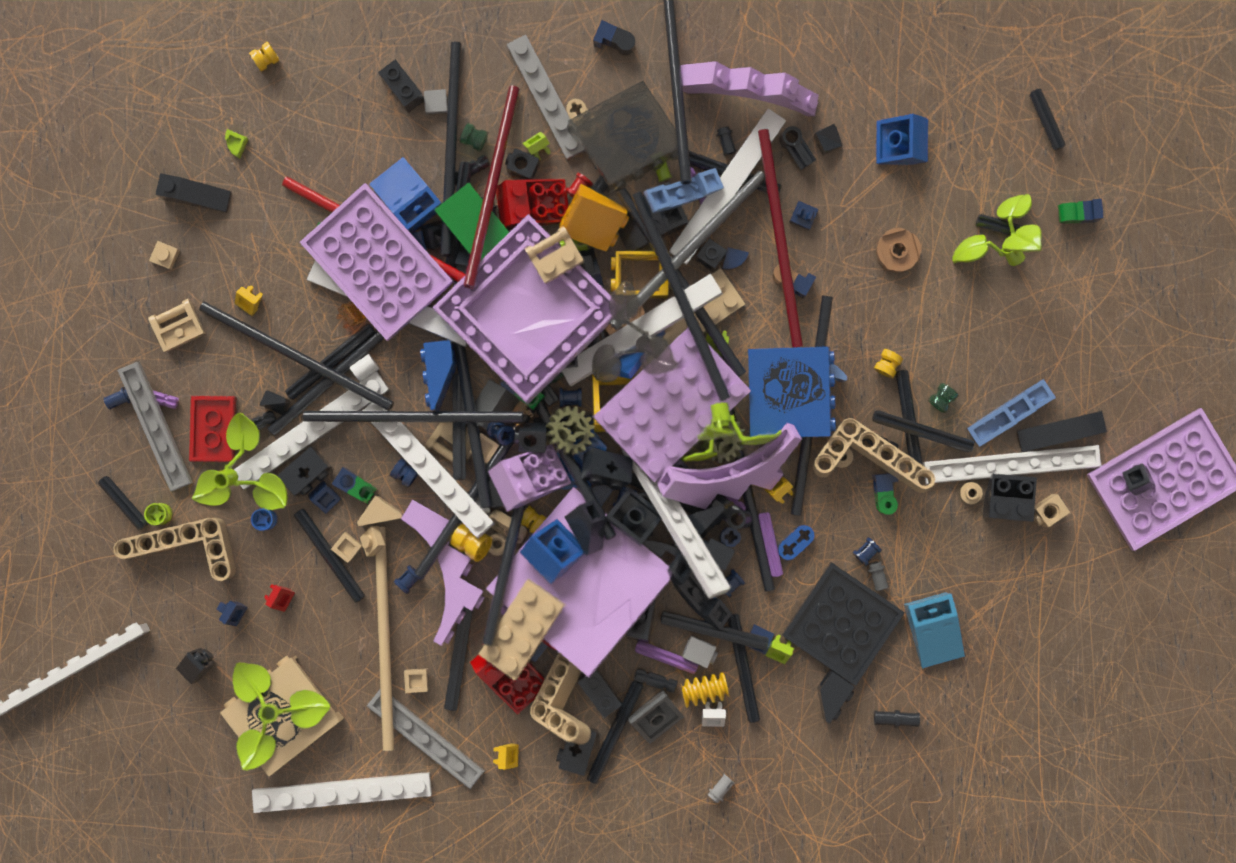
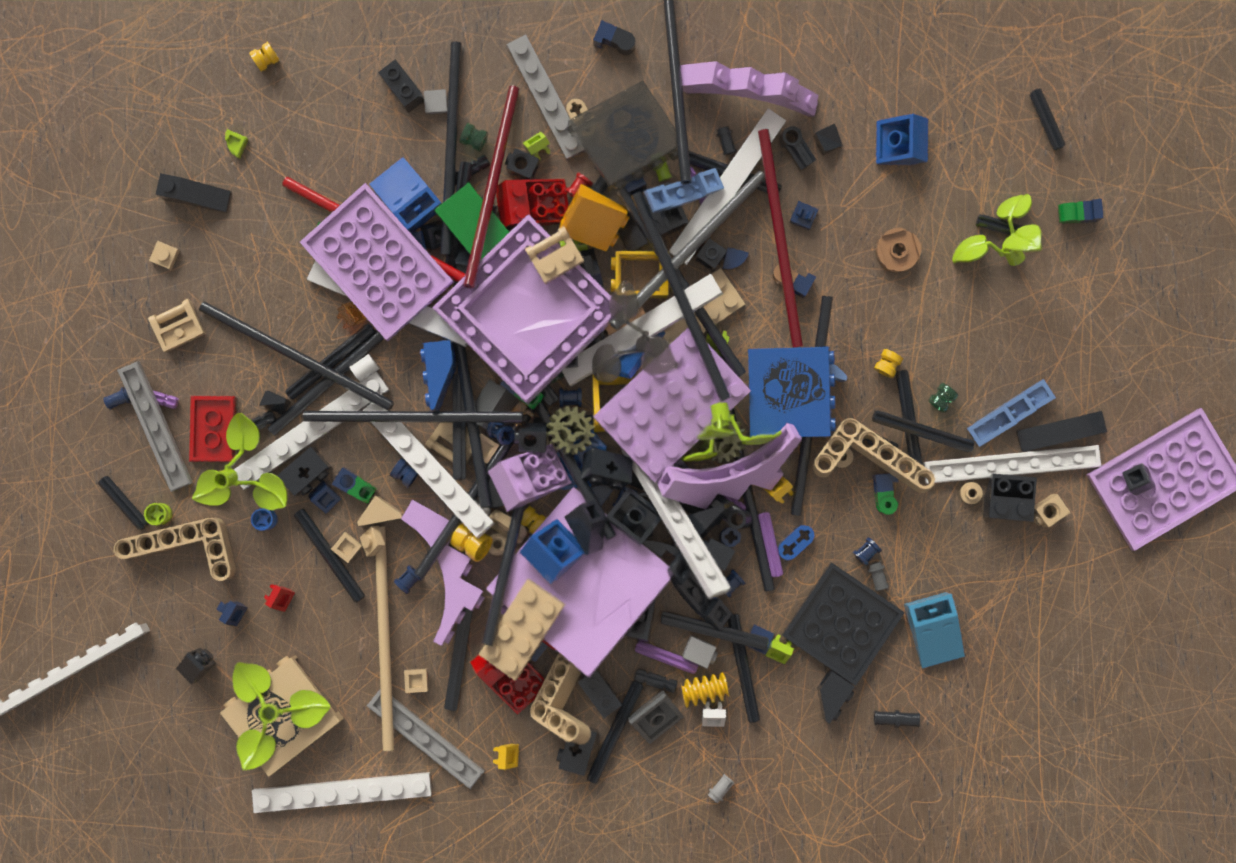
yellow tile [234,286,263,316] -> none
none -> dark blue tile [623,171,647,196]

